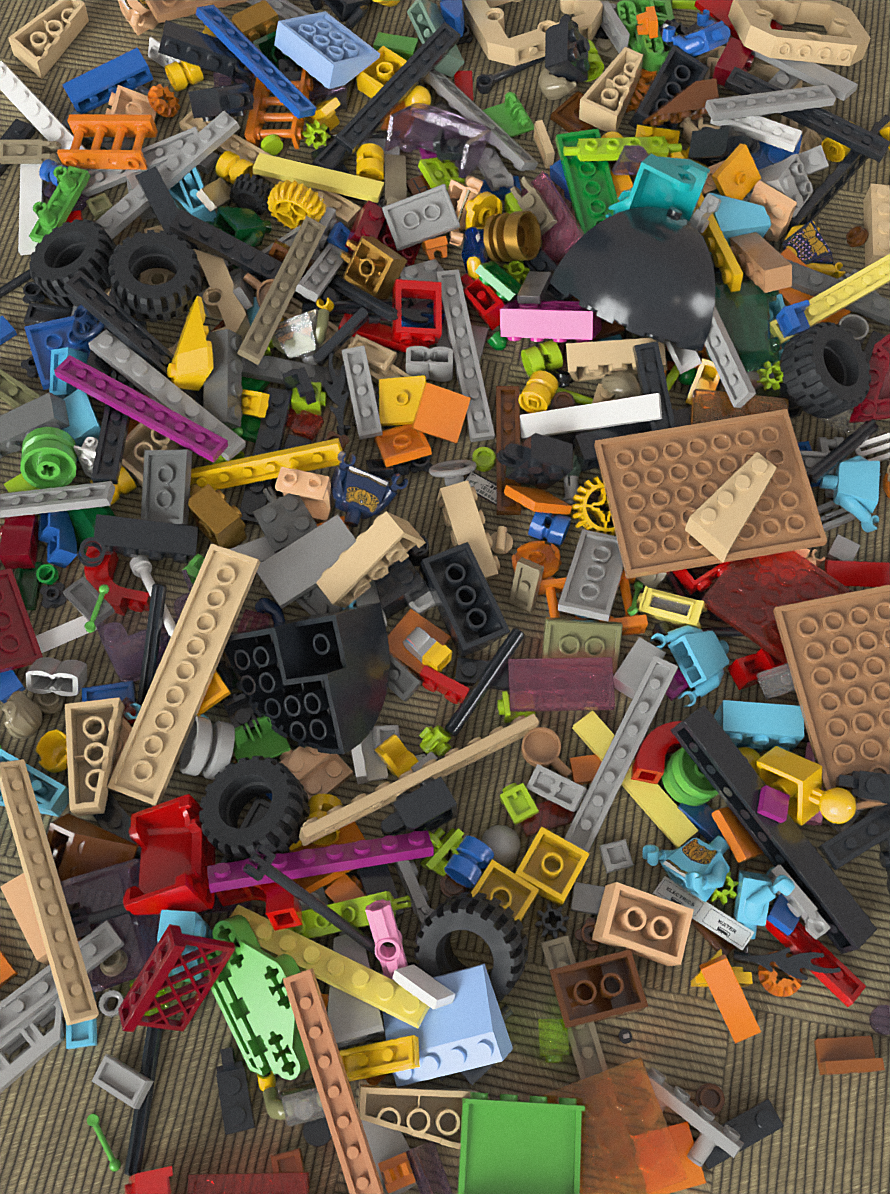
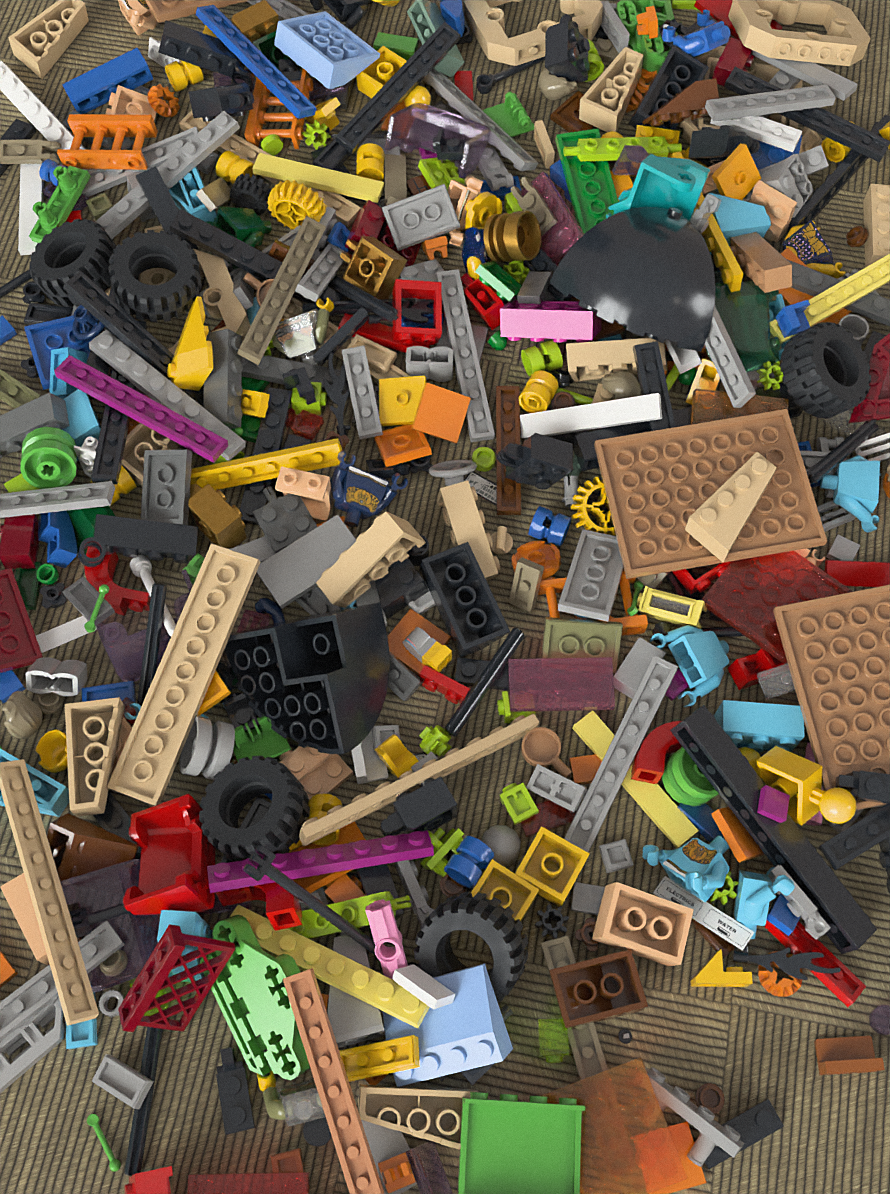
orange tile [504,485,572,515] -> none
orange tile [699,954,761,1044] -> none

